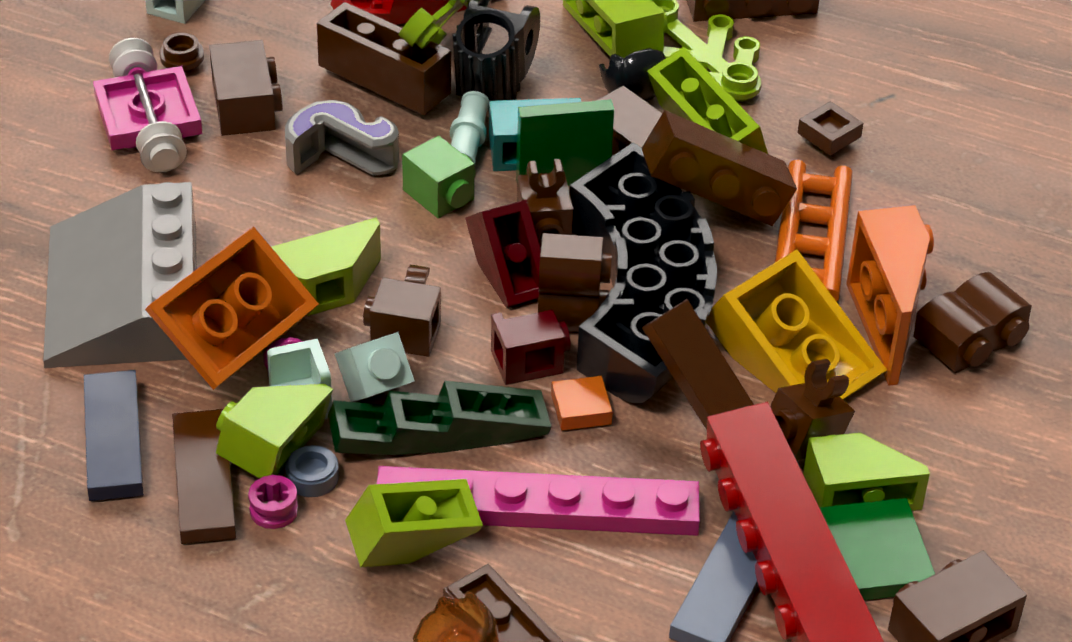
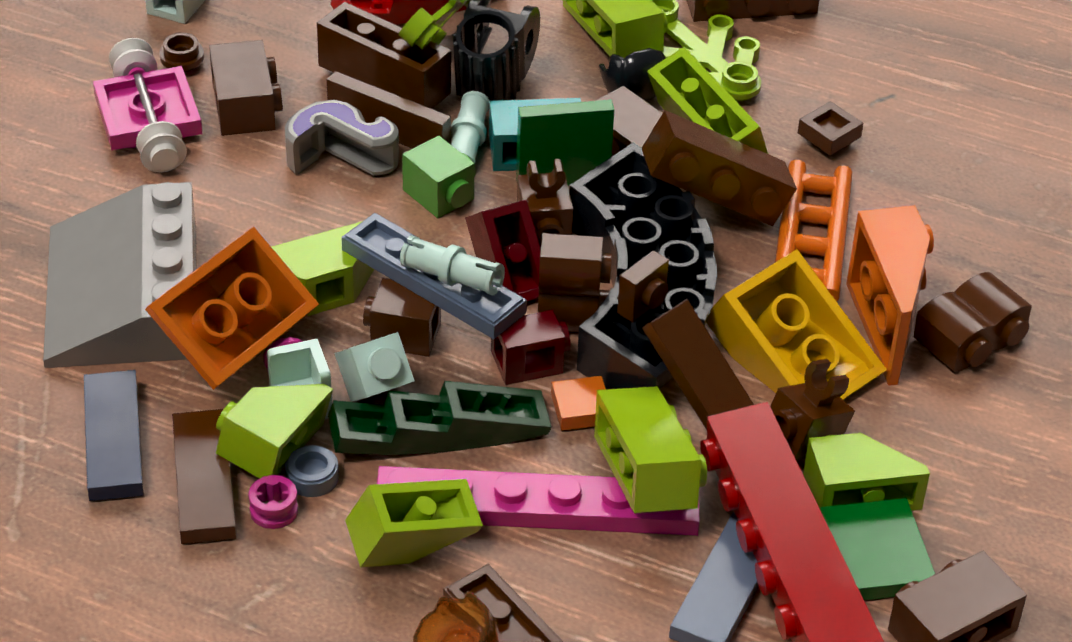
none -> reddish brown tile [326,71,451,149]
none -> sand blue tile [342,213,527,339]
none -> light aqua pin [400,235,505,295]
none -> lime brick [594,386,707,513]
none -> reddish brown plate [617,250,669,322]

